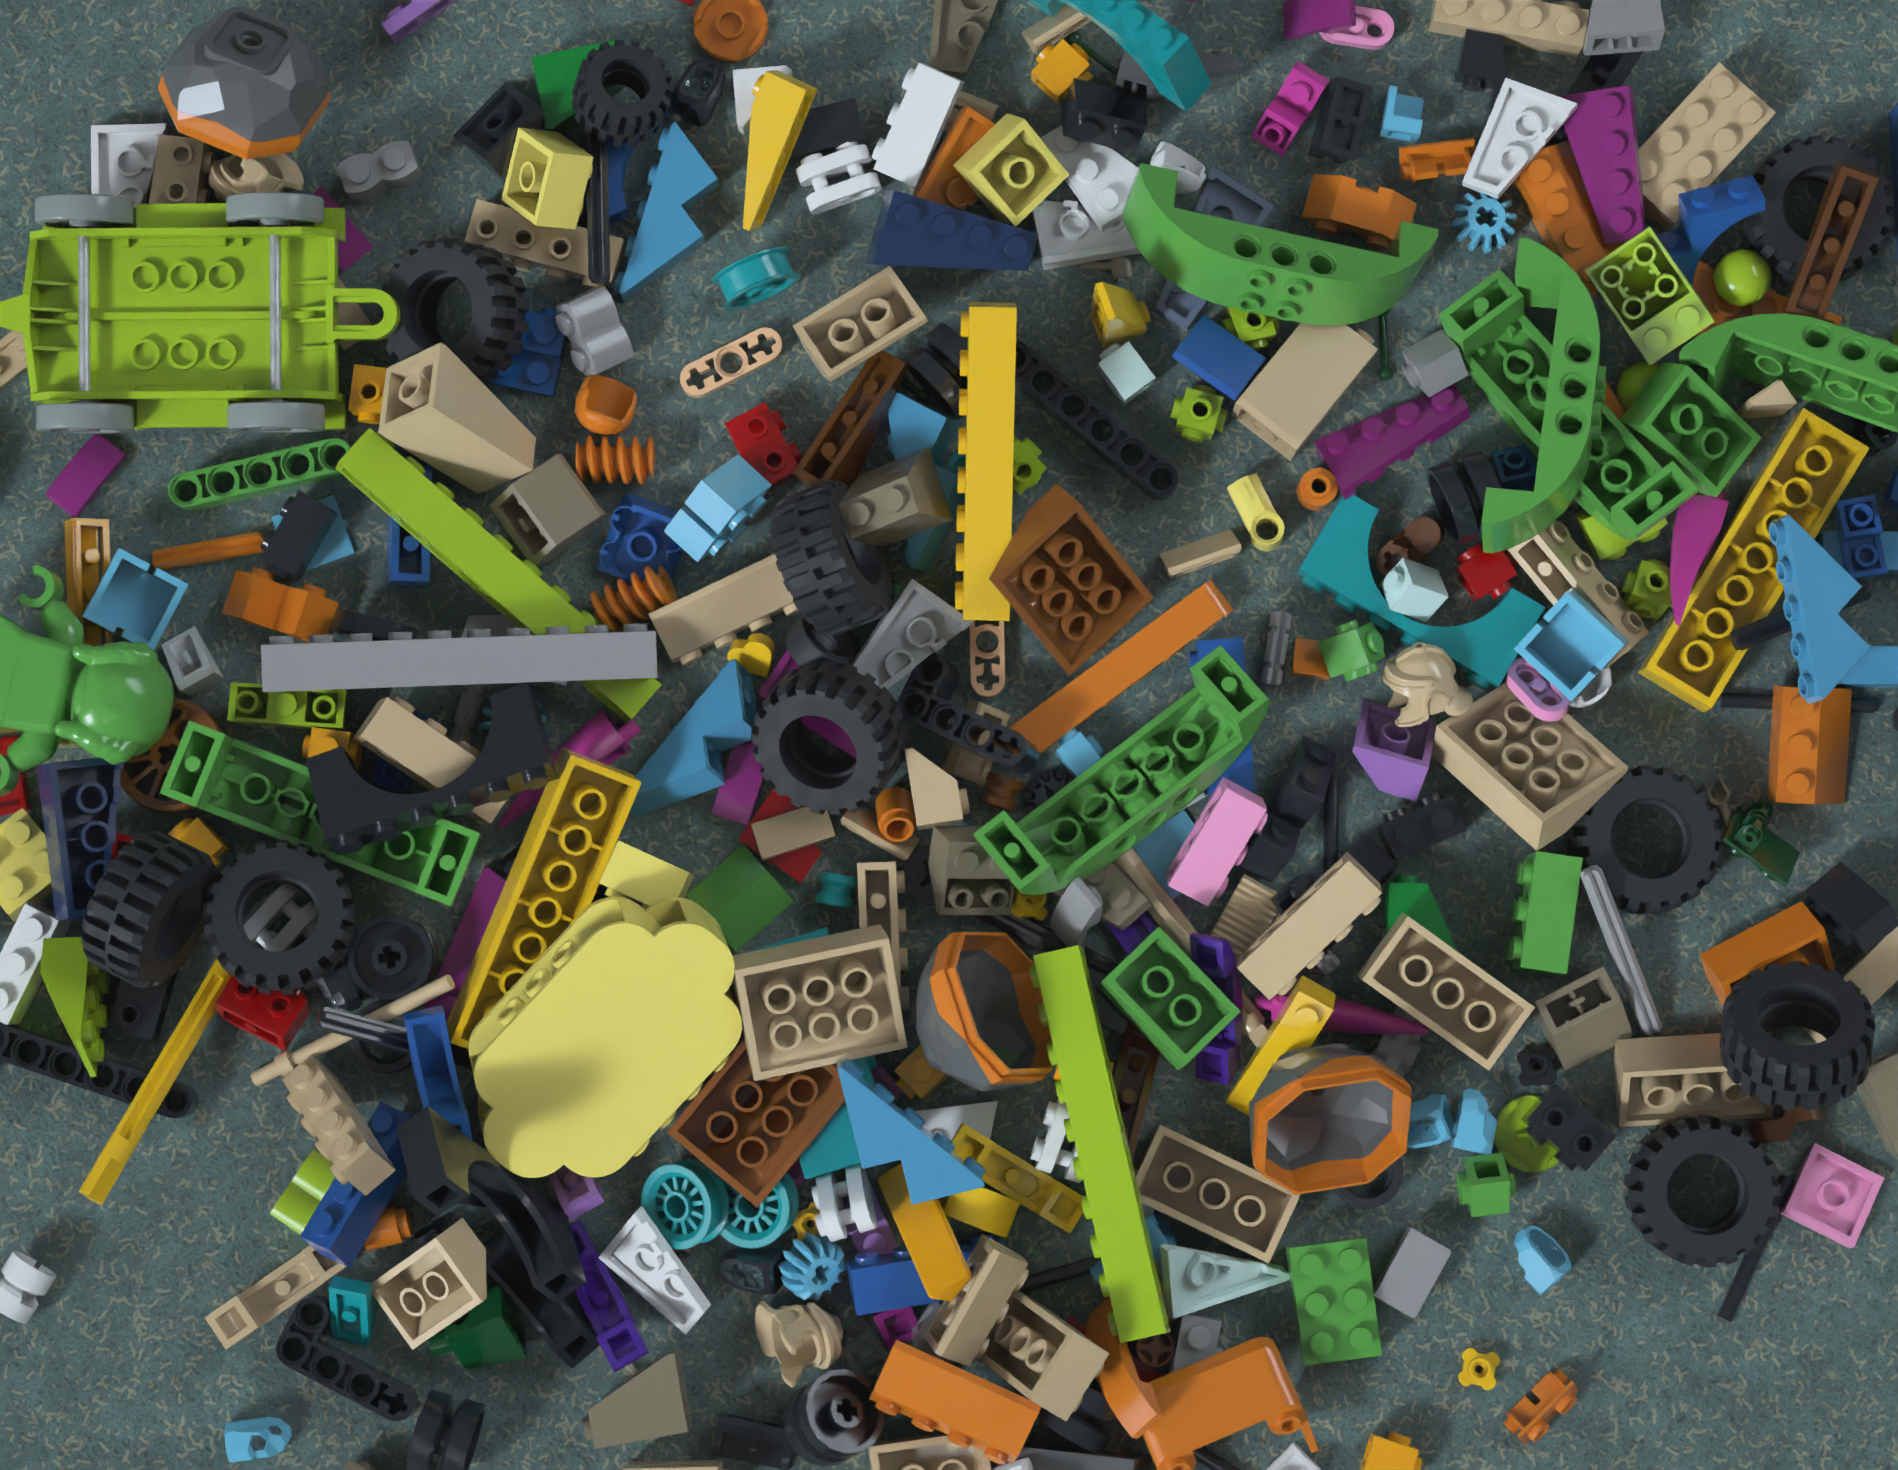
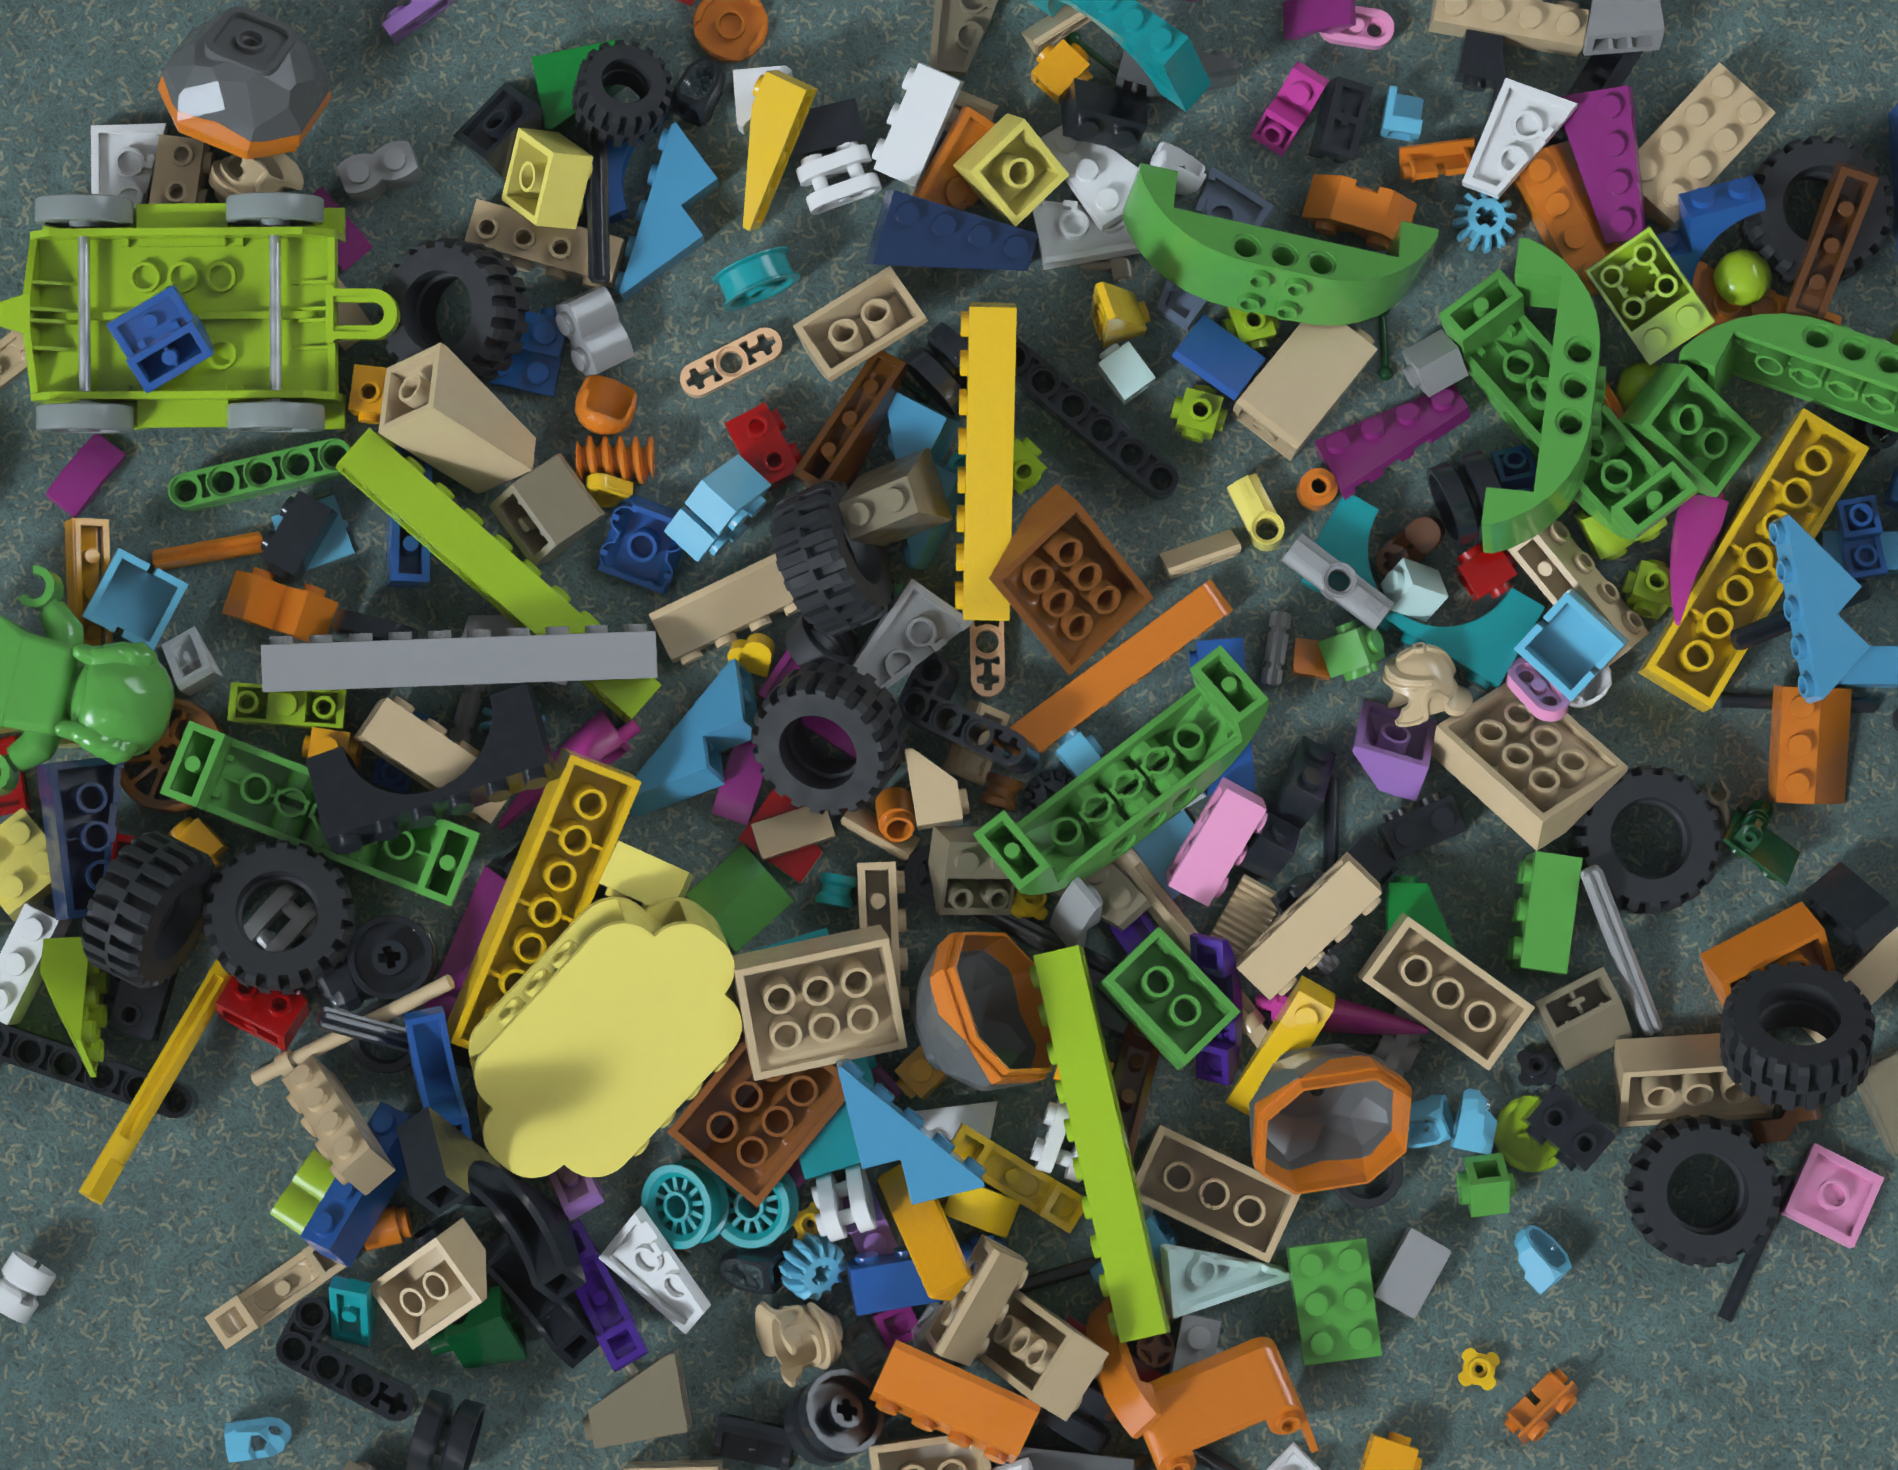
orange piece [590,565,678,633] -> none
tan slope [1736,380,1796,418] -> none
none -> blue brick [106,284,214,393]
none -> yellow tile [586,473,633,508]
none -> light grey piece [1281,533,1395,631]

